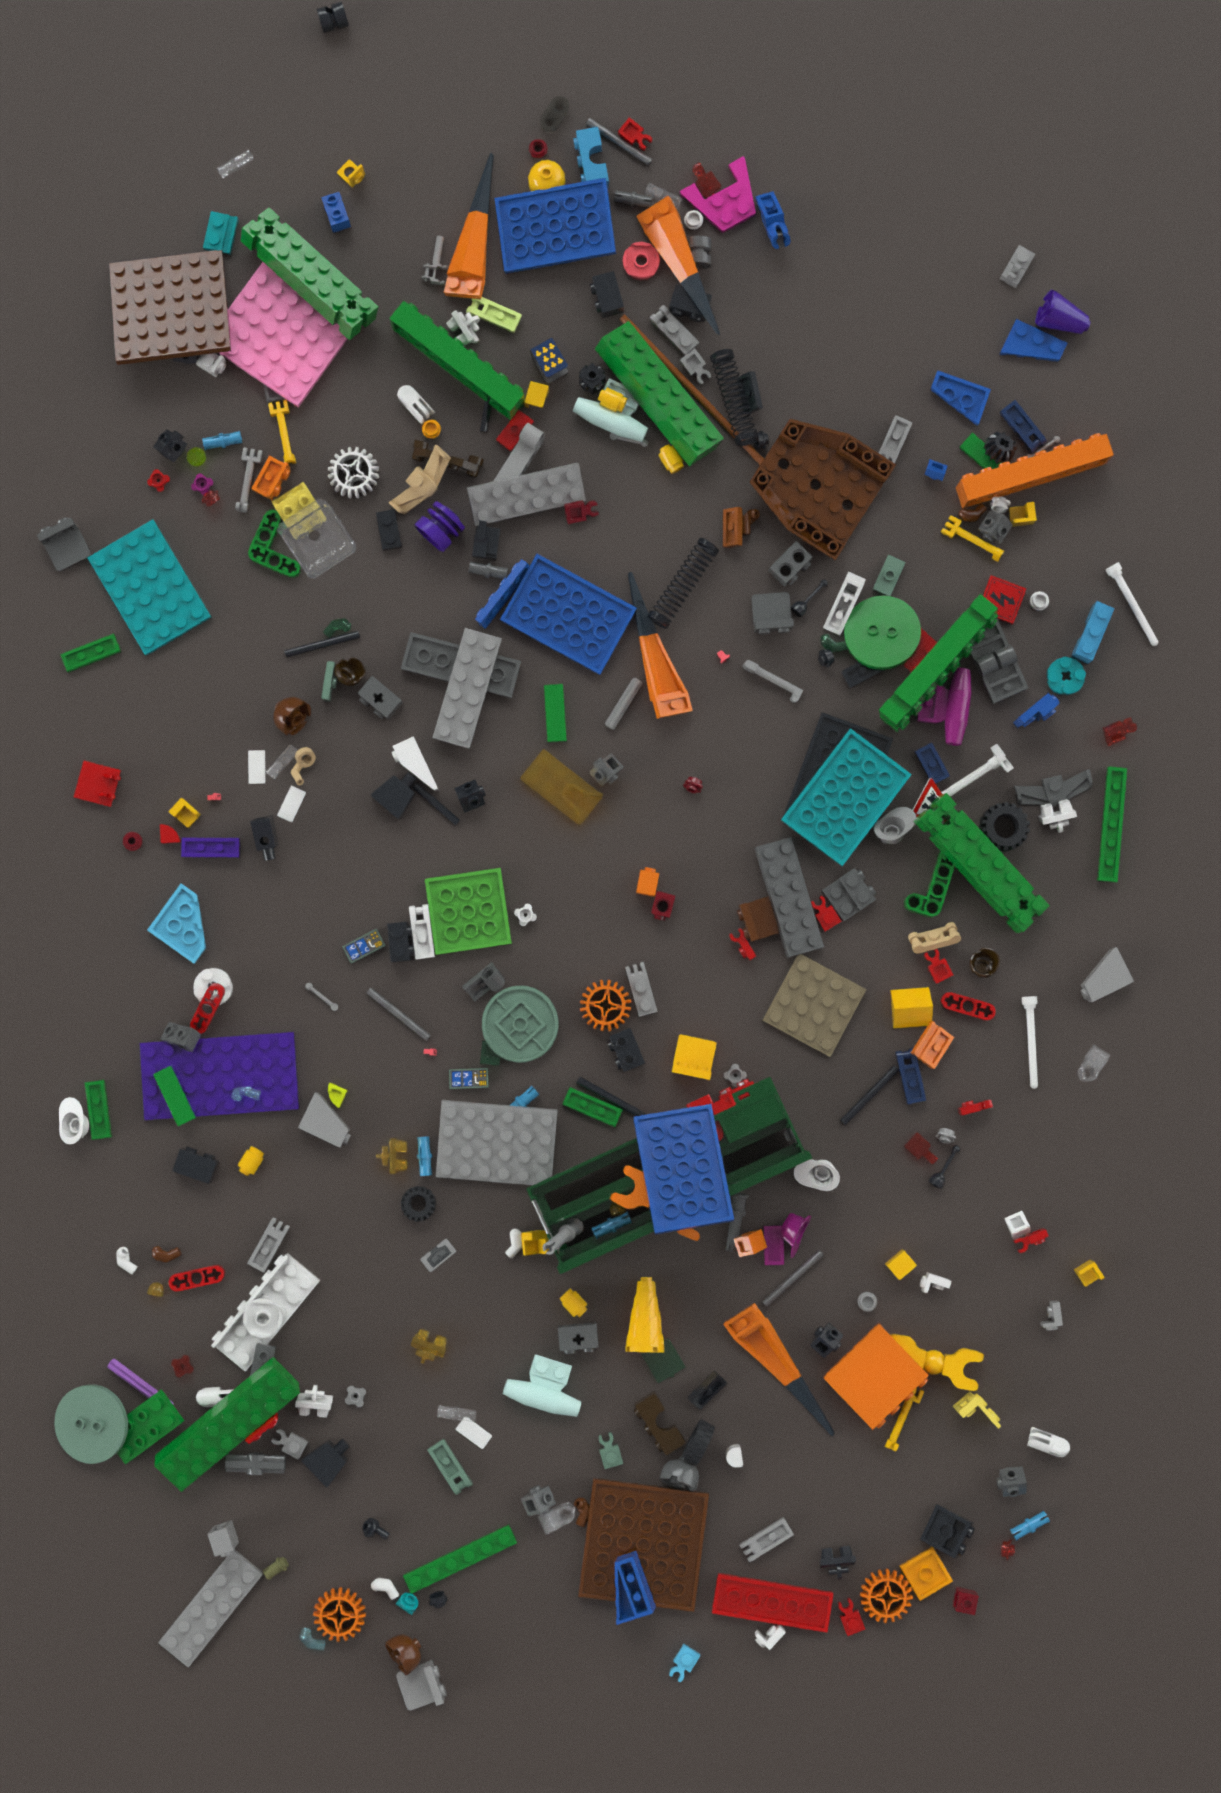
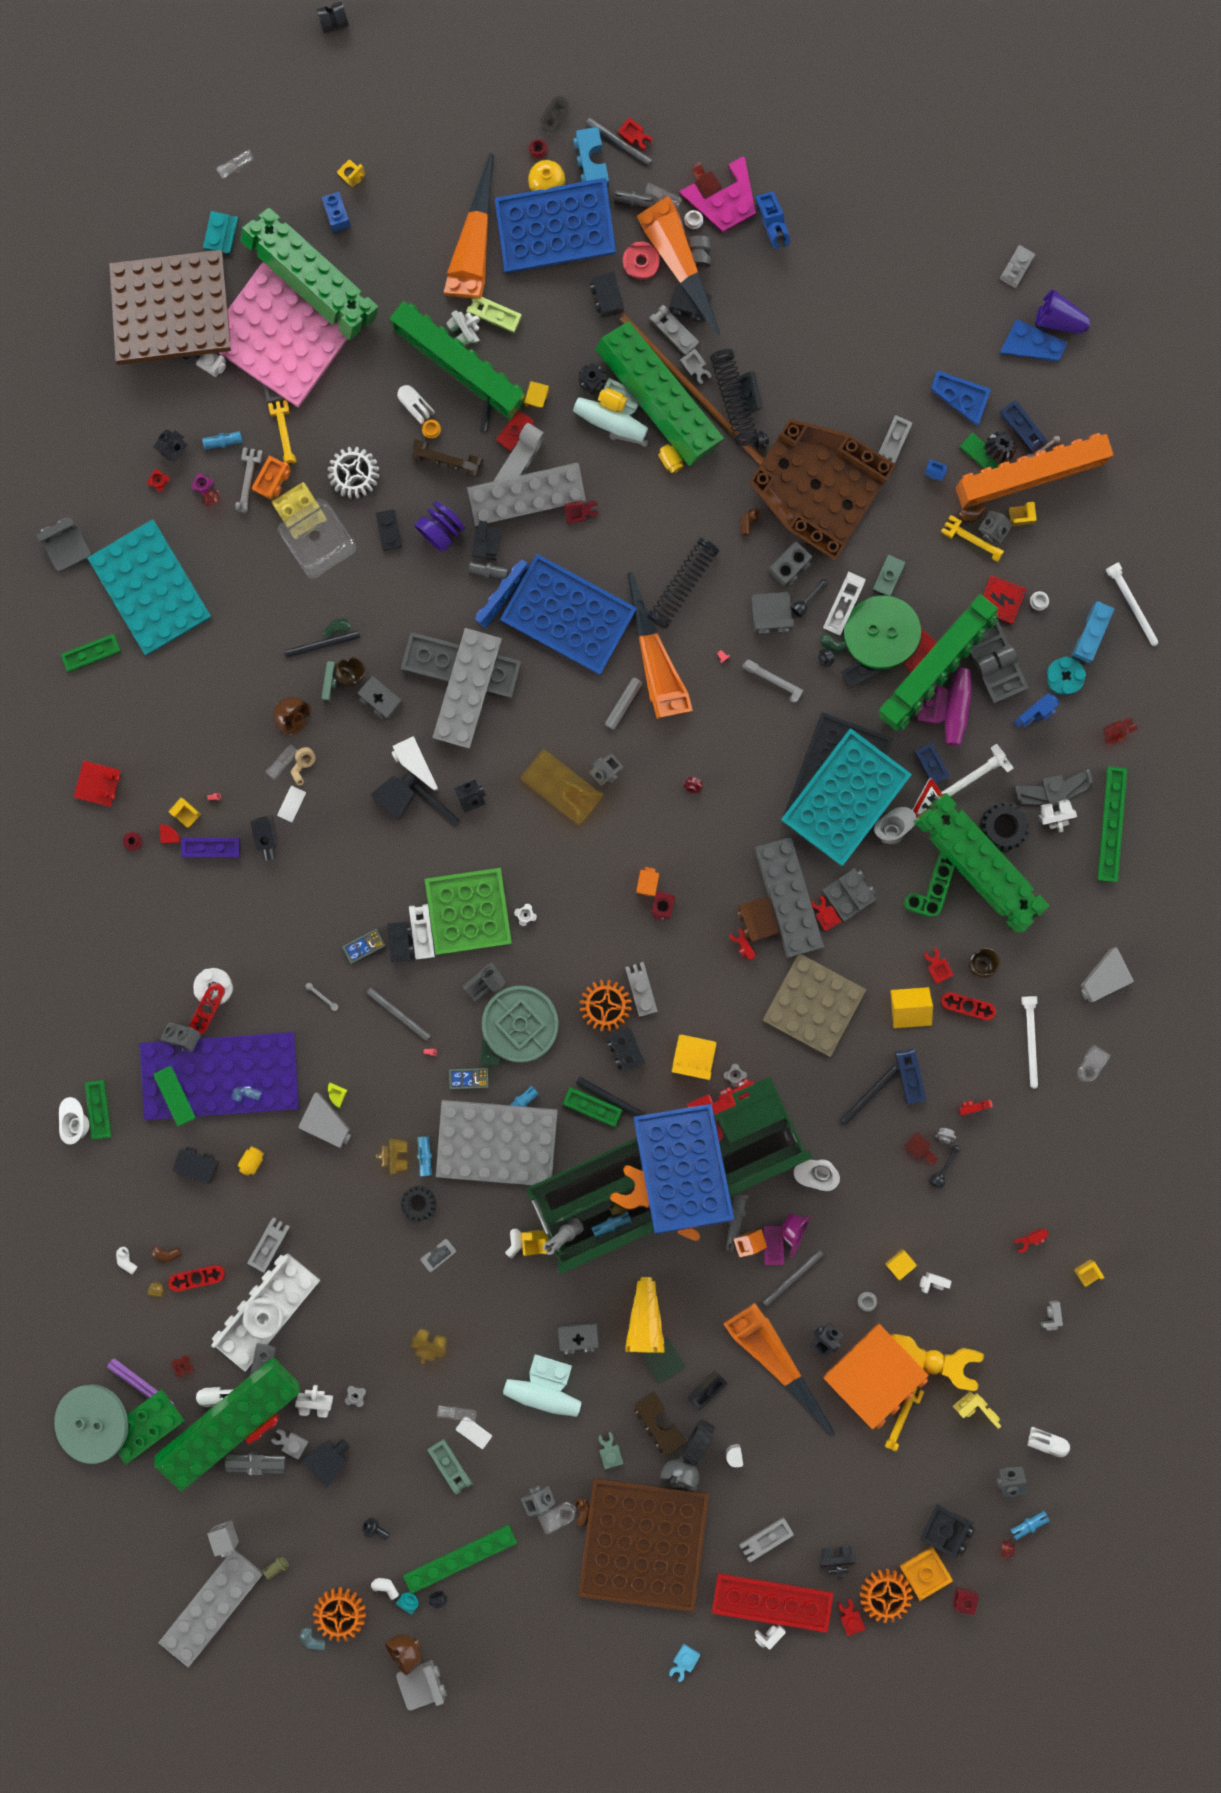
medium azure plate [147,883,206,964] -> none
clear neon green plate [187,447,206,467] -> none
green beam [248,510,301,578] -> none
white sticker [248,750,265,784] -> none
tan plate [389,445,451,515] -> none
light grey piece [421,236,448,285] -> none
dark blue piece [530,338,568,384] -> none
green tile [544,684,567,743] -> none
yellow brick [559,1288,588,1317] -> none
blue wedge [615,1551,656,1625] -> none
dark orange plate [723,507,742,548] -> none
tan plate [908,922,961,954] -> none
orange plate [911,1021,955,1069] -> none
white plate [990,497,1011,514] -> none
white slope [1004,1211,1031,1239] -> none

